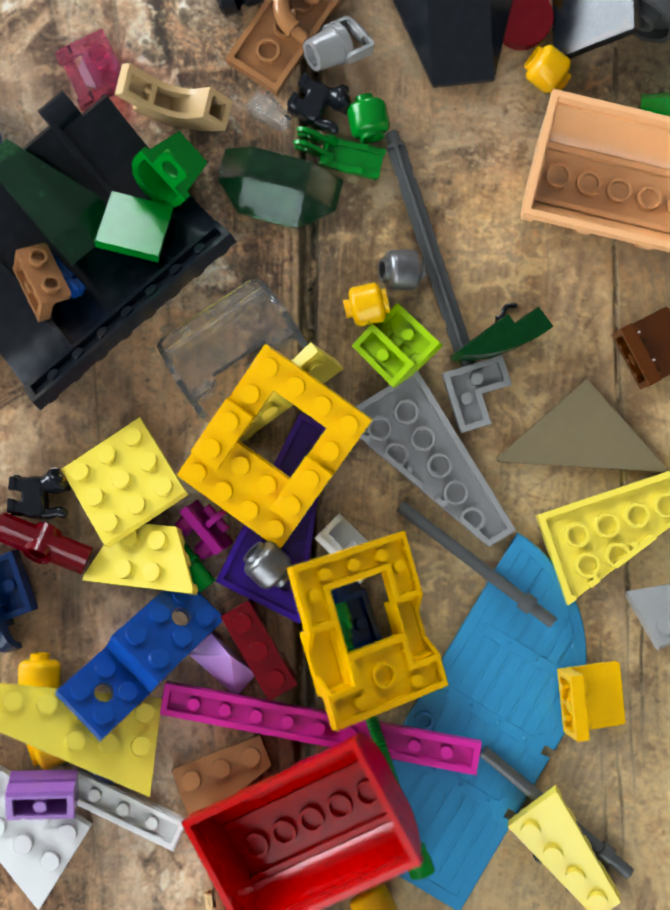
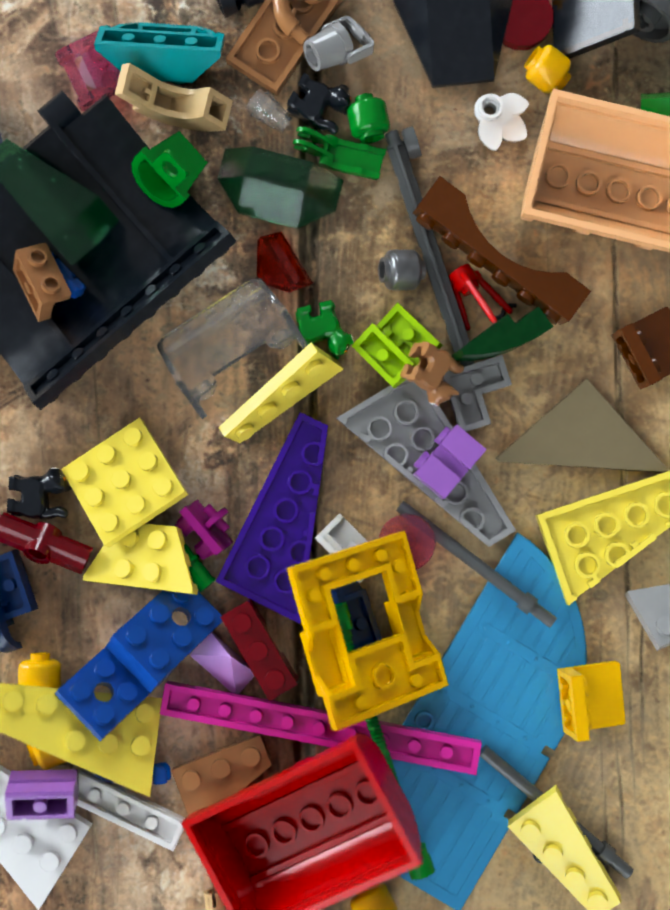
tile [95,191,174,262] -> none
yellow piece [176,344,373,549] -> none
flat silver head [243,541,291,589] -> none
yellow head [343,283,390,327] -> none
none -> teal wedge [94,22,225,84]
none -> blue hand [152,762,171,785]
none -> clear red slope [256,231,313,293]
none -> green animal [295,300,354,360]
none -> clear pink piece [379,513,436,569]
none -> medium nougat animal [400,341,464,406]
none -> dark grey tile [401,126,422,160]
none -> reddish brown arch [413,176,591,325]
none -> medium lavender brick [413,425,487,499]
none -> red plant [449,263,513,331]
none -> white plate [474,93,529,151]

